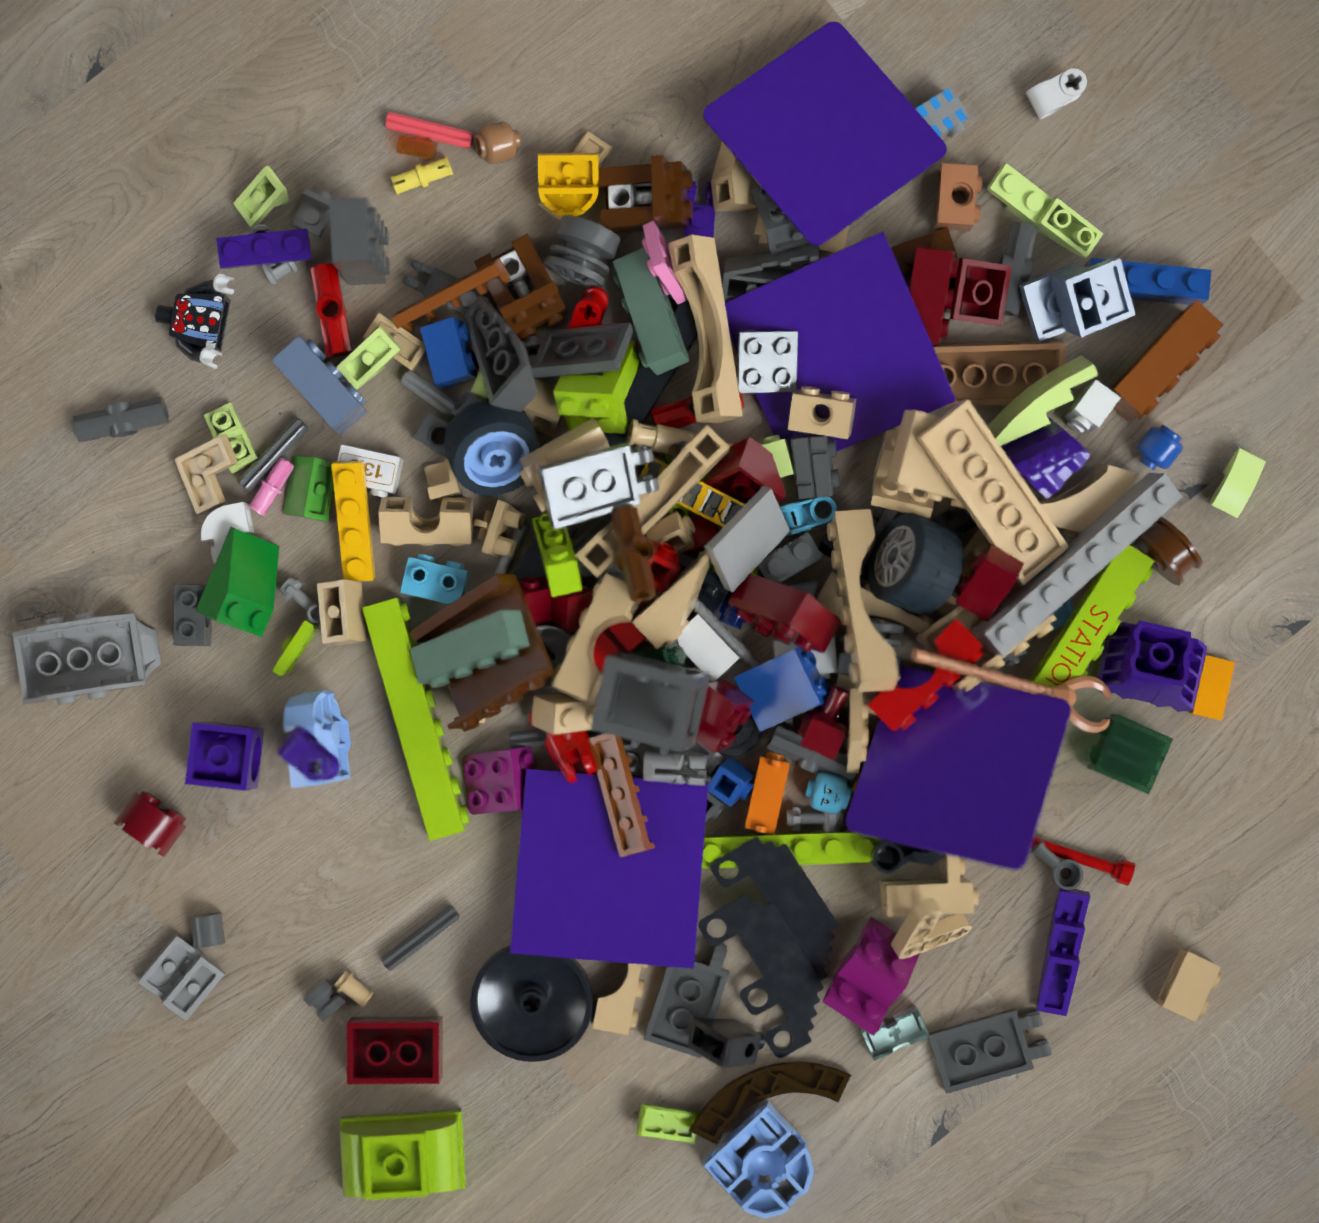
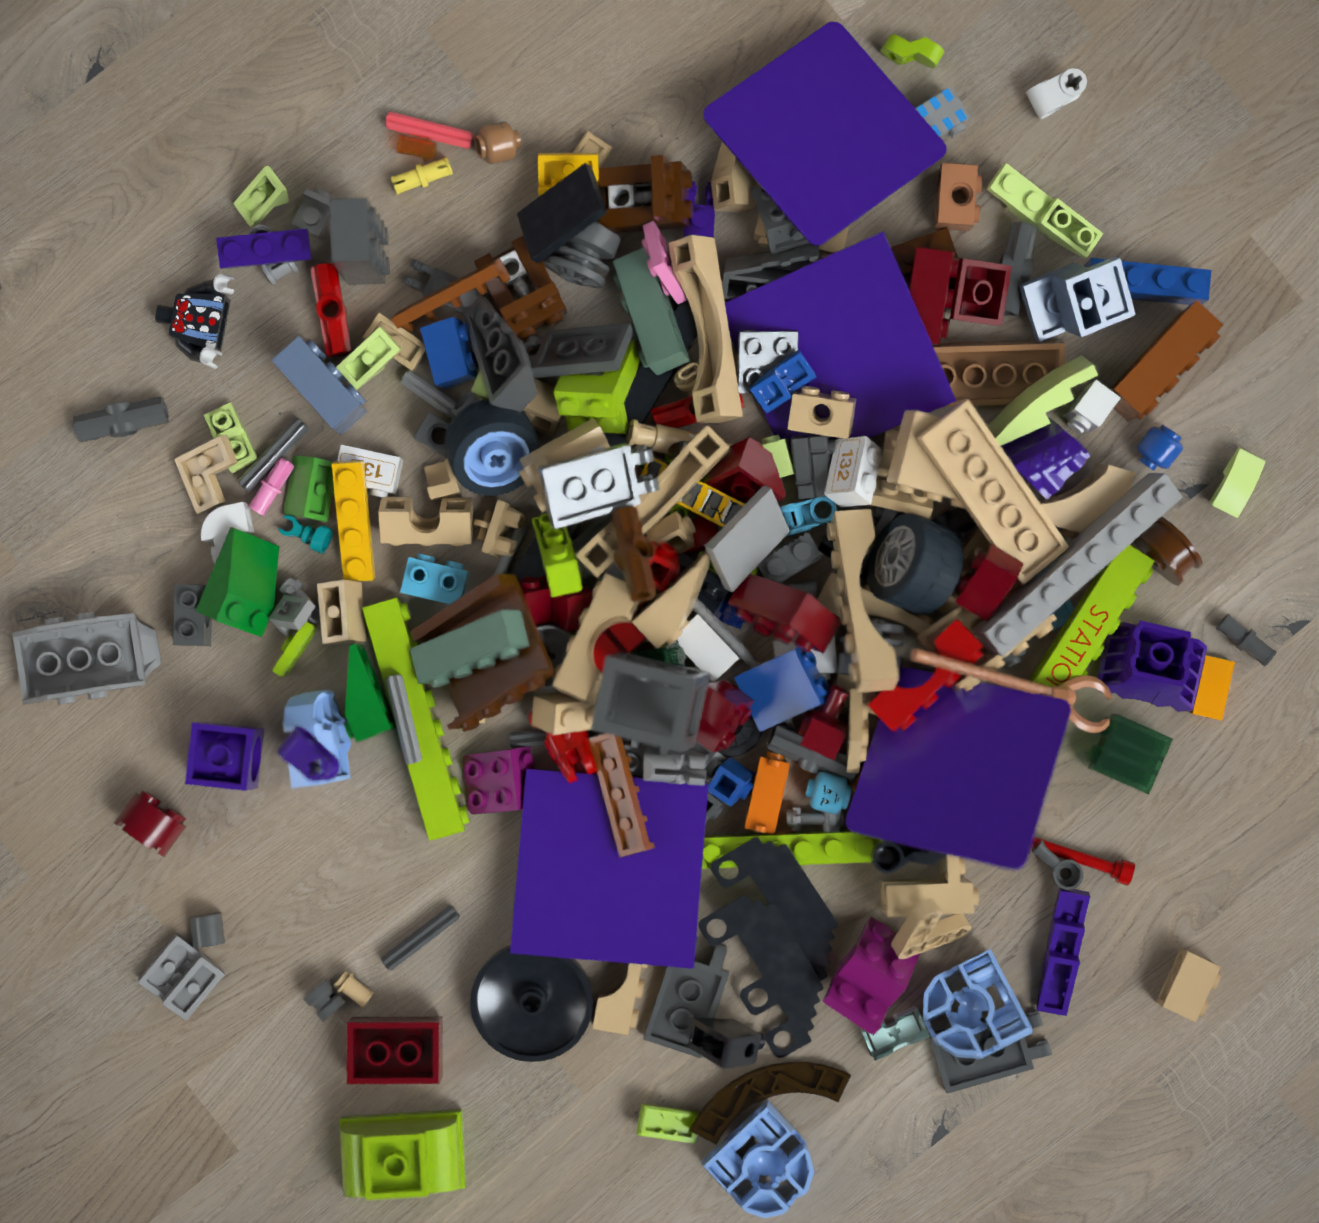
red piece [567,286,609,329] -> none
none -> light grey bracket [268,595,315,636]
none -> teal piece [278,515,334,554]
none -> green slope [343,643,397,743]
none -> light grey axle [386,674,422,764]
none -> black tile [517,163,607,264]
none -> tan piece [674,362,699,396]
none -> blue slope [750,349,817,414]
none -> white brick [824,436,882,507]
none -> lime piece [881,34,944,68]
none -> light blue connector [923,949,1033,1059]
none -> dark grey pin [1216,614,1277,666]

